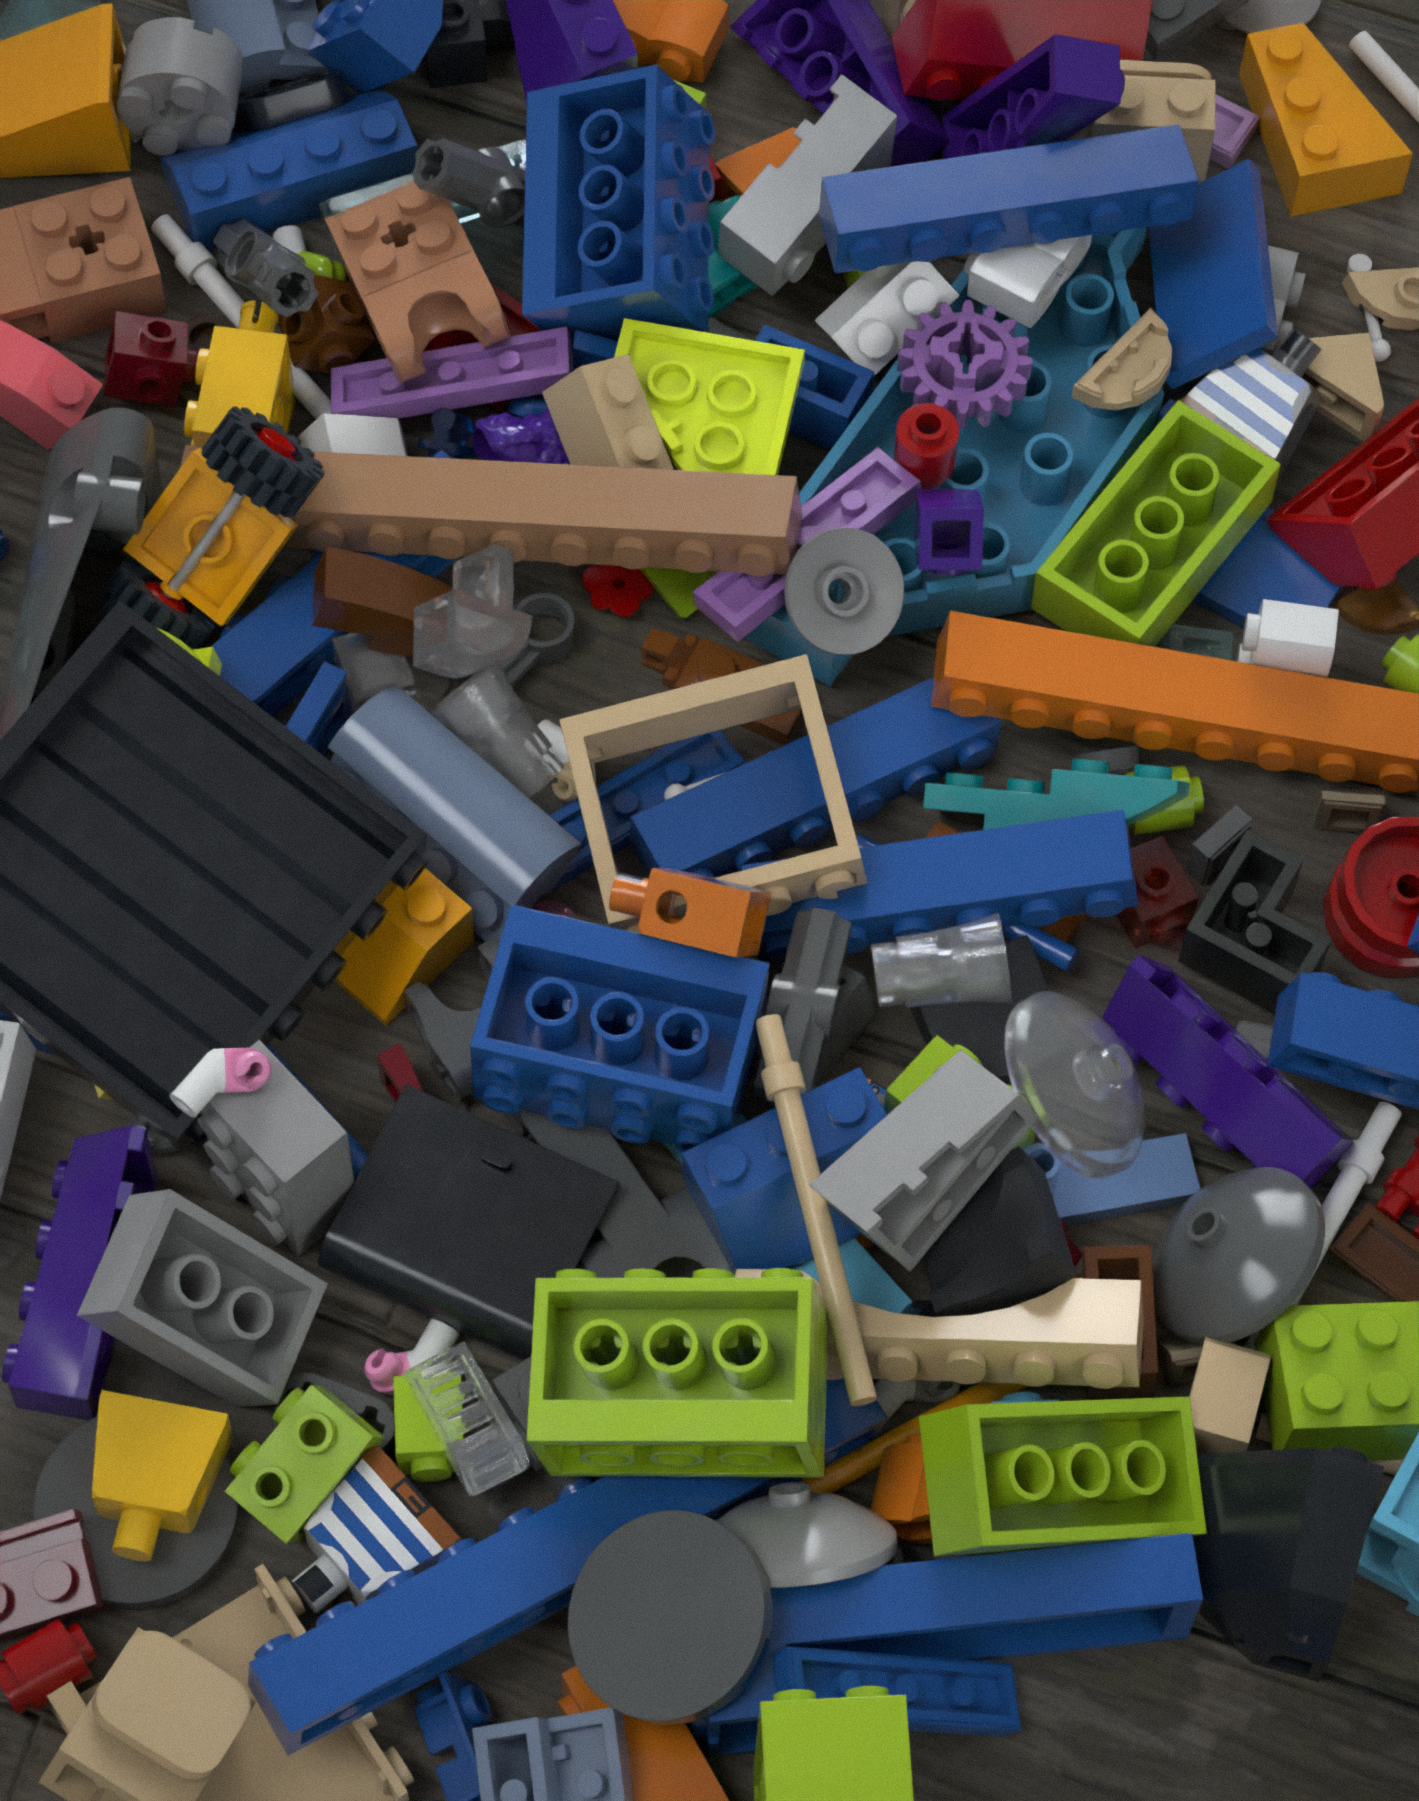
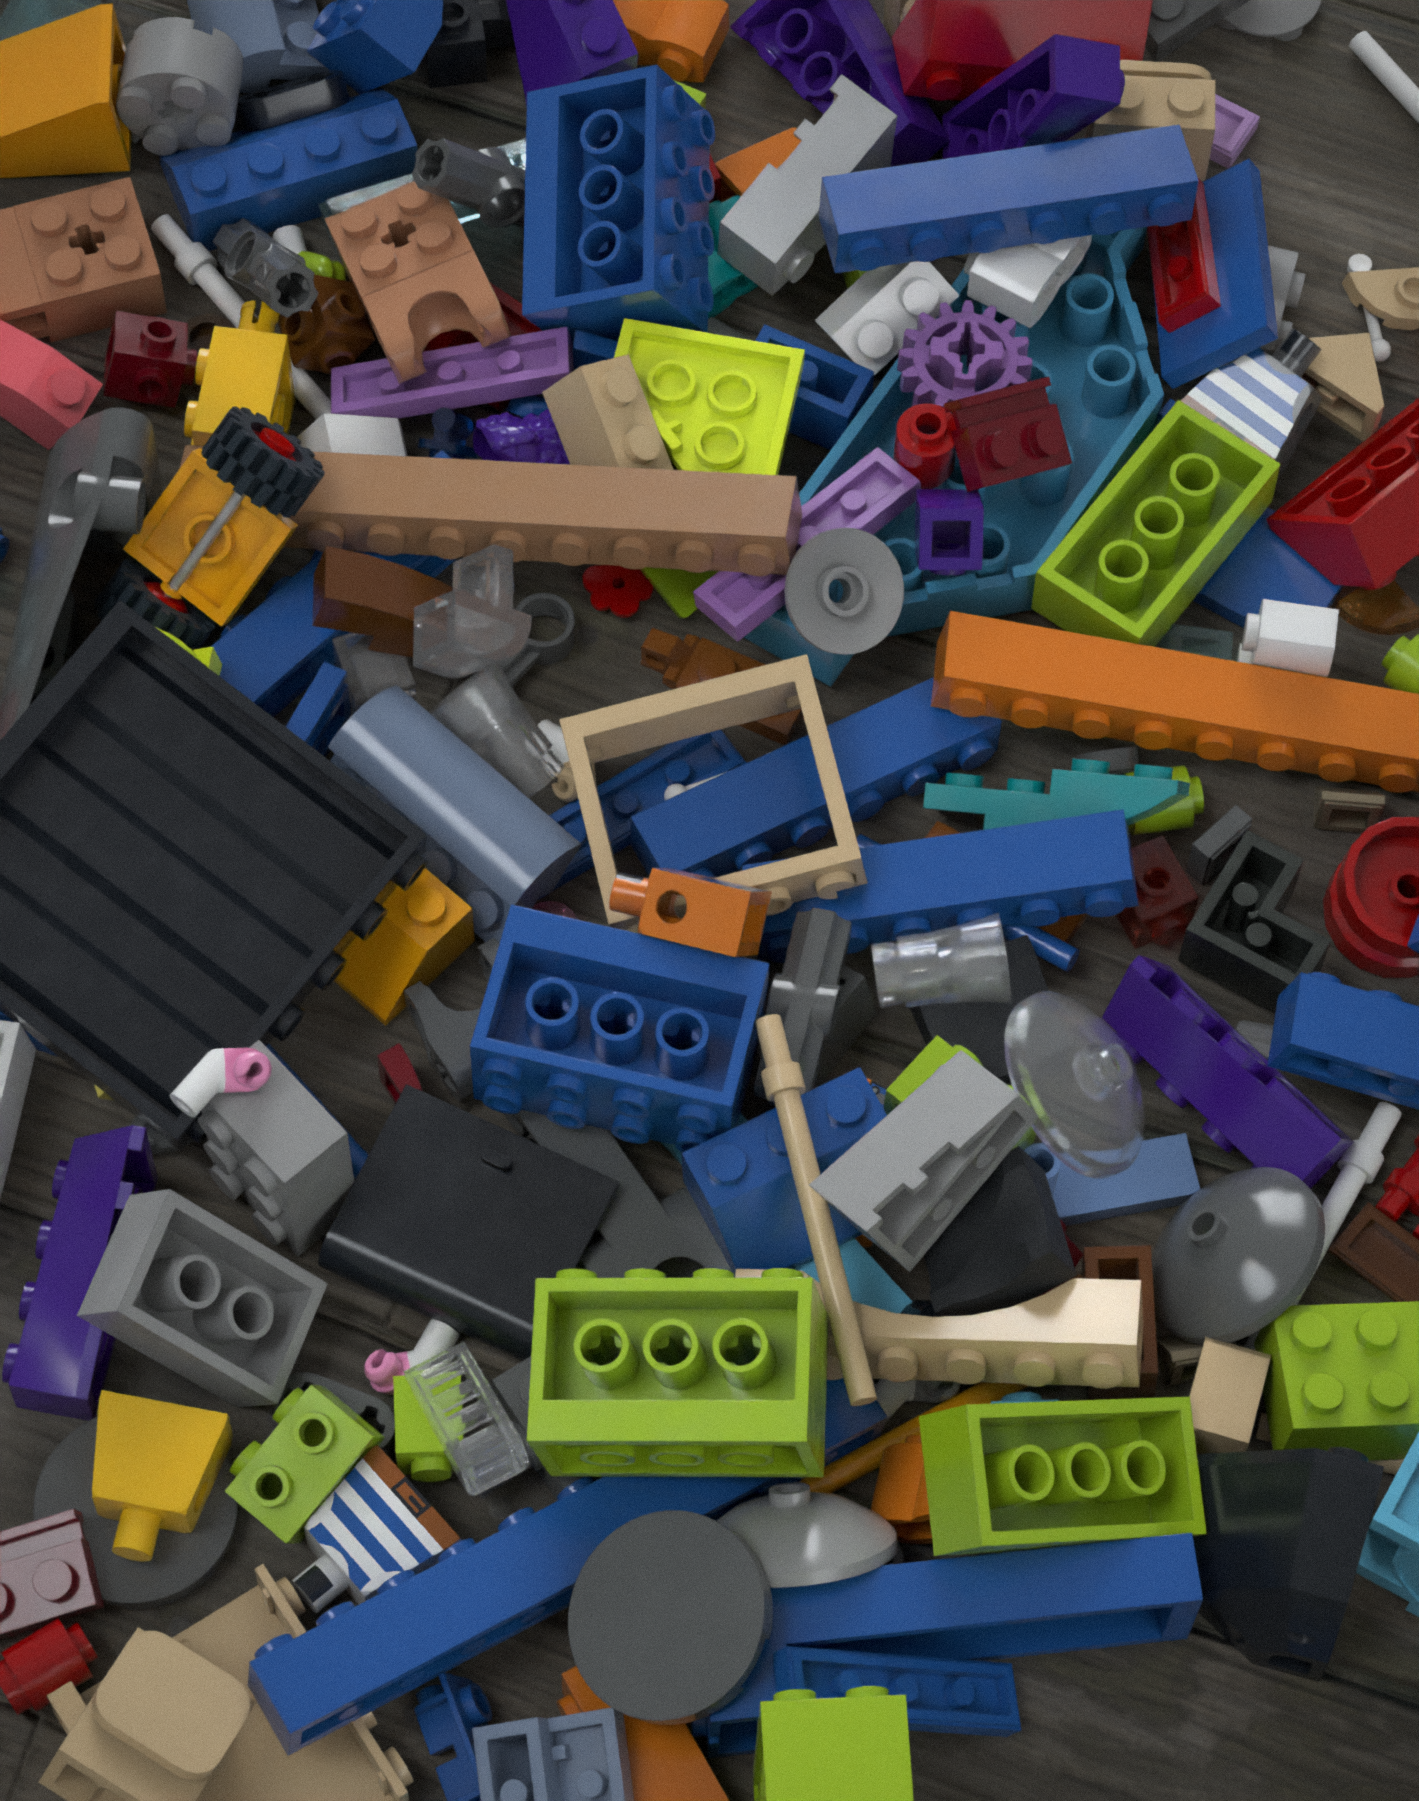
tan plate [1071,308,1172,410] -> none
light orange wedge [1239,23,1413,217] -> none
none -> dark red plate [943,376,1072,492]
none -> red tile [1147,178,1221,333]

